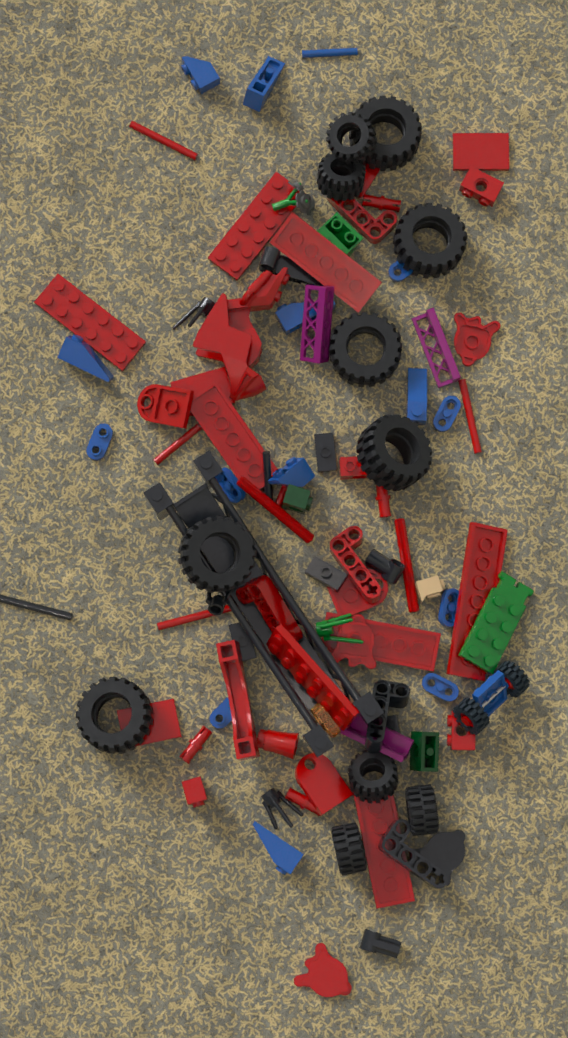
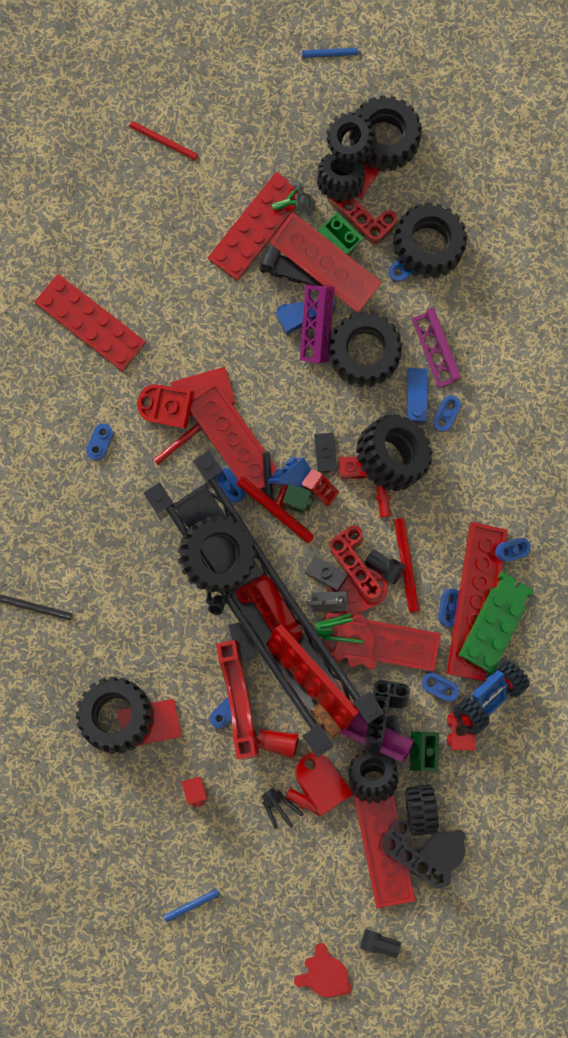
blue slope [57,334,114,382] -> none
red bar [157,605,231,630] -> none
black plant [172,297,215,330] -> none
red pin [179,726,212,764] -> none
blue slope [181,56,220,94] -> none
red piece [193,267,290,401] -> none
blue slope [243,56,285,112] -> none
blue slope [253,821,304,875] -> none
black tyre [331,822,367,876] -> none
red pin [362,194,401,212] -> none
tan window [415,575,446,603] -> none
red tile [452,133,509,171] -> none
red tile [453,312,501,367] -> none
red bar [458,379,482,454] -> none
red brick [459,166,504,207] -> none
none -> blue bar [163,889,219,923]
none -> red slope [302,469,339,507]
none -> dark grey hinge [307,592,348,612]
none -> blue plate [496,538,530,562]

